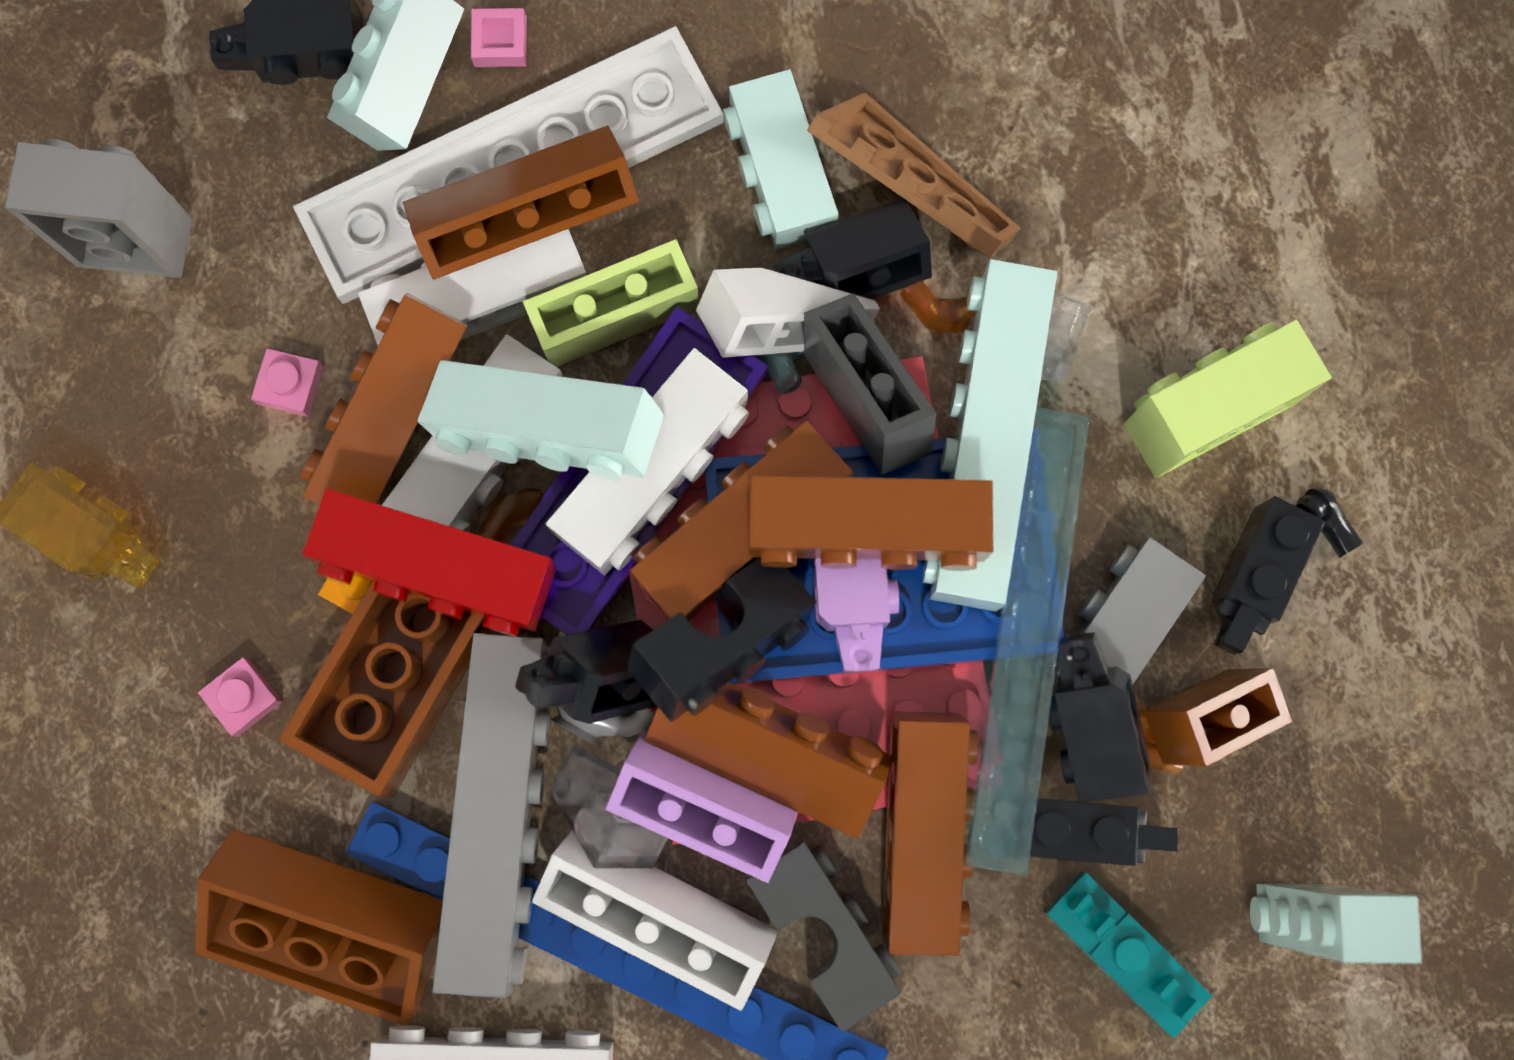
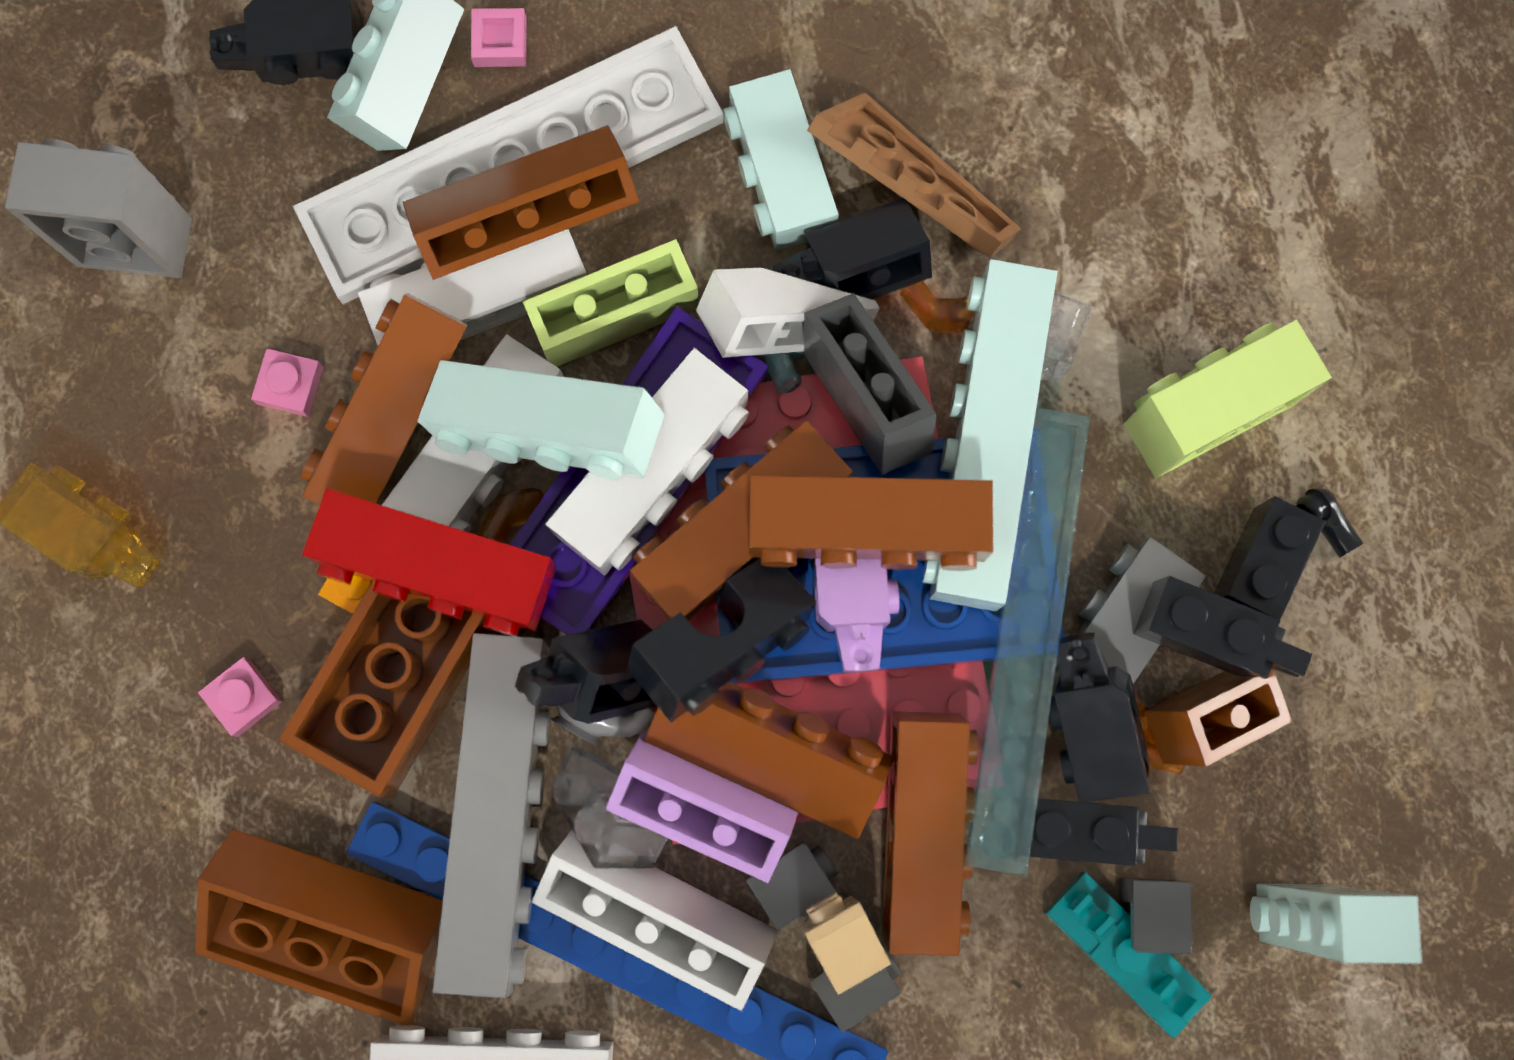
none -> tan slope [800,892,891,995]
none -> dark grey panel [1120,878,1192,954]
none -> black hinge [1133,576,1313,679]

